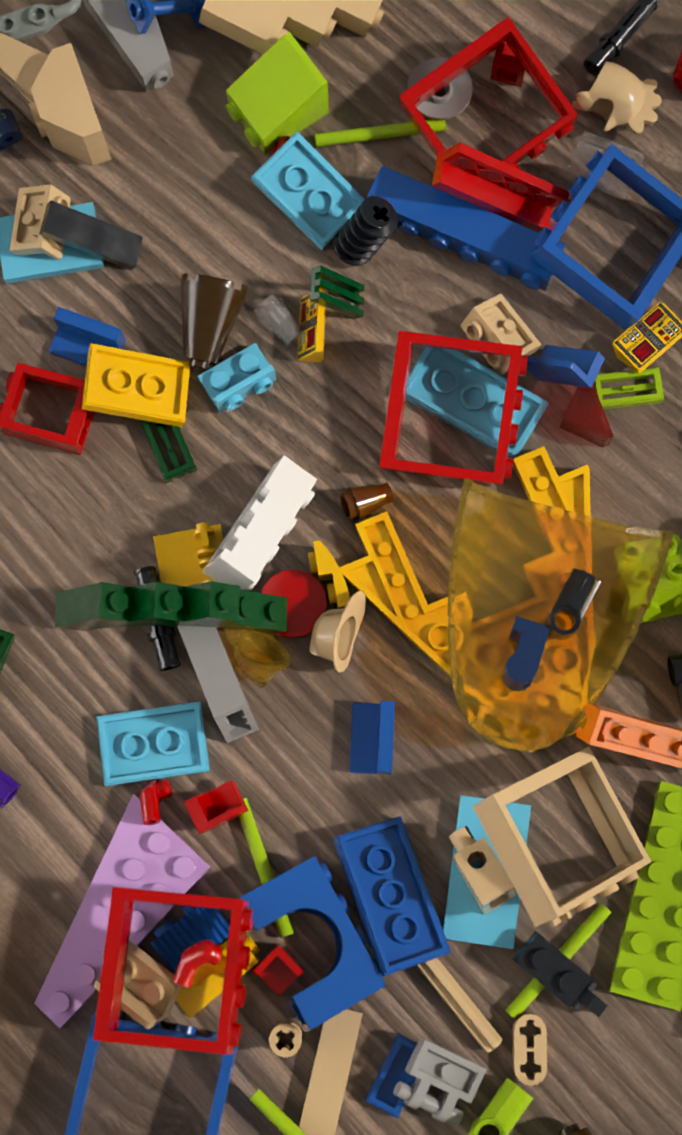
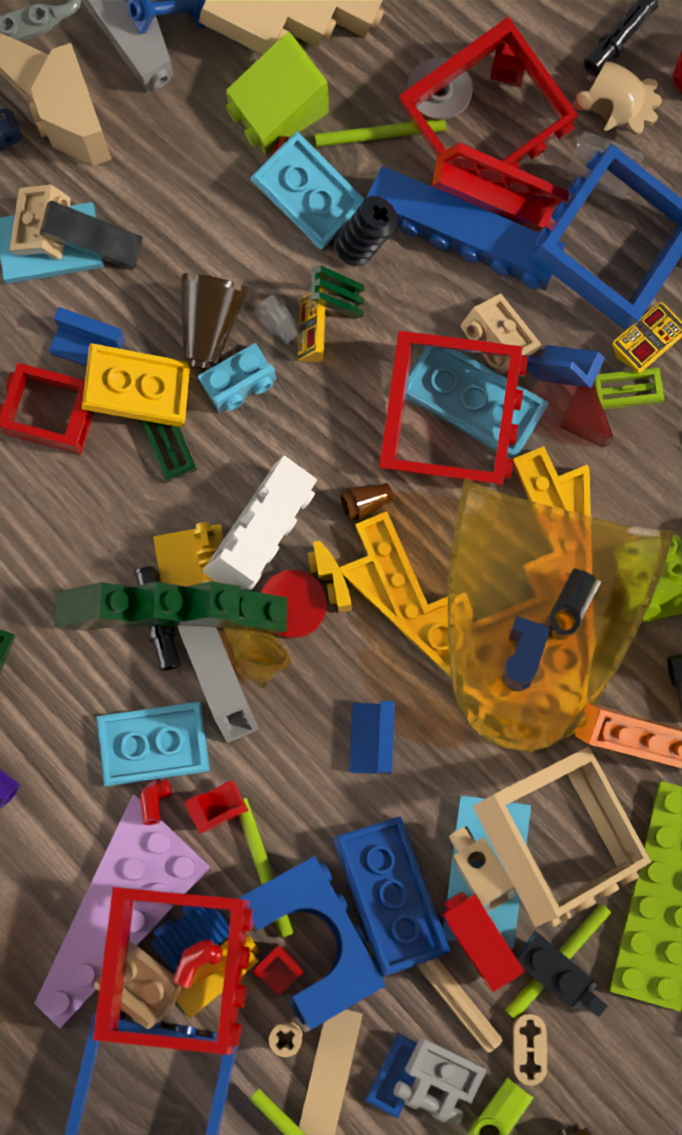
tan piece [310,591,366,673] -> none
none -> red window [441,892,525,993]

